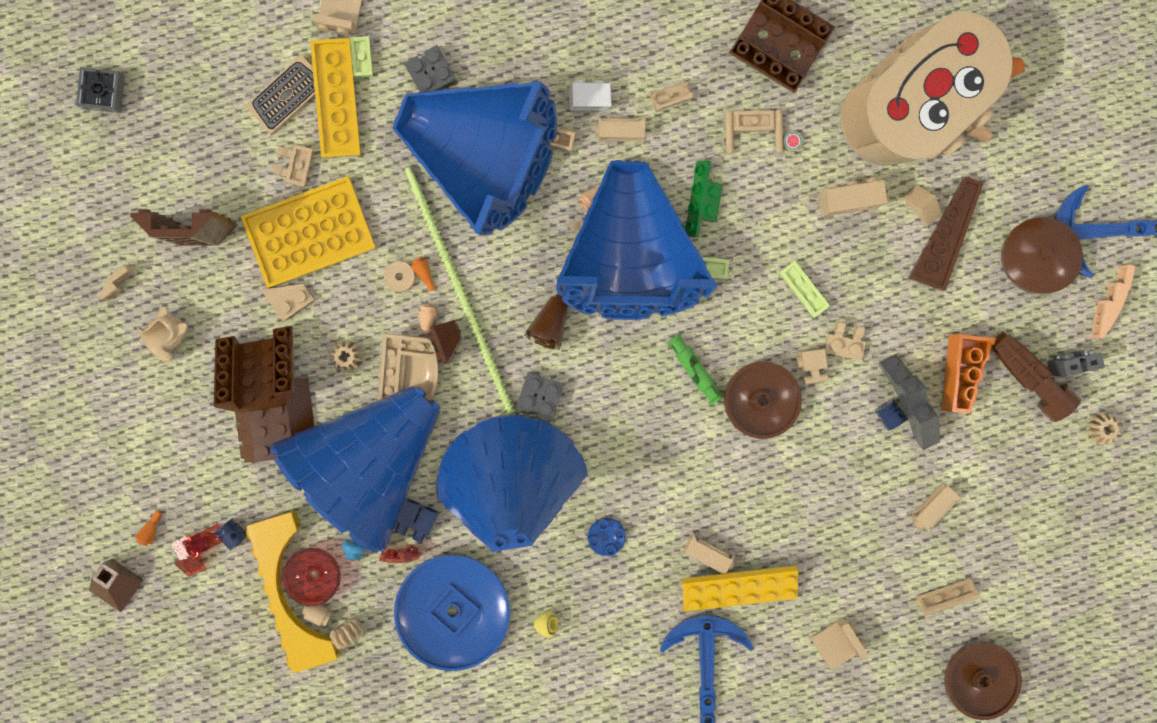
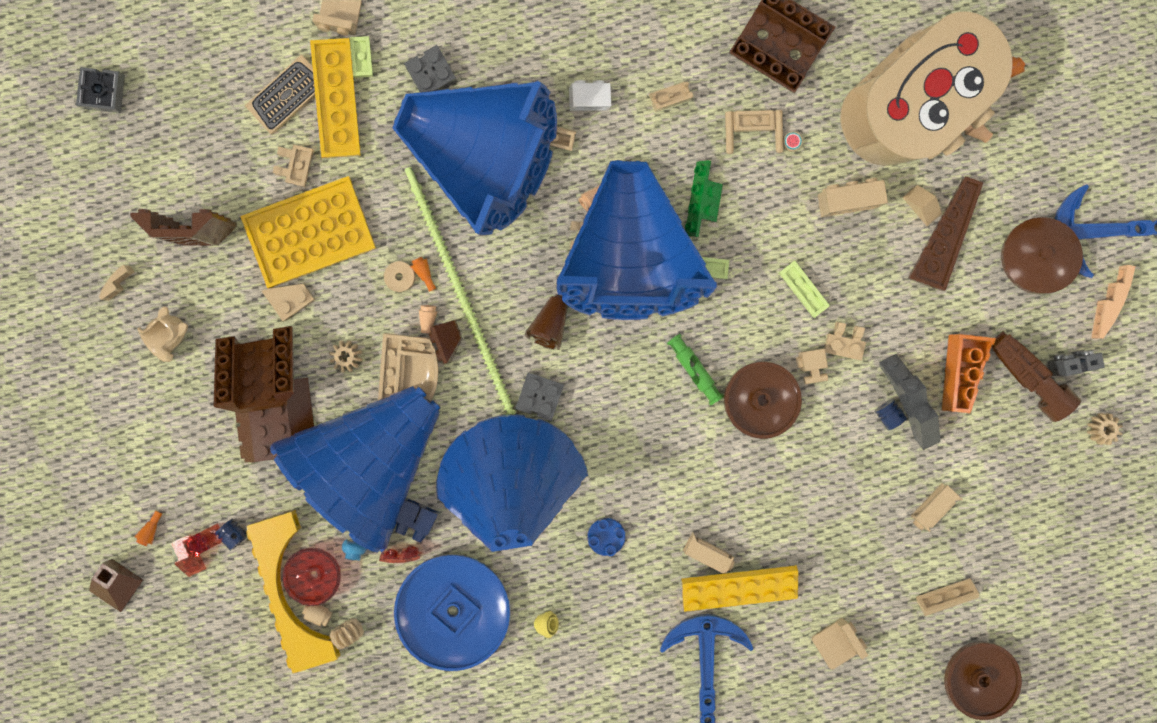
tan window [595,116,646,141] -> none

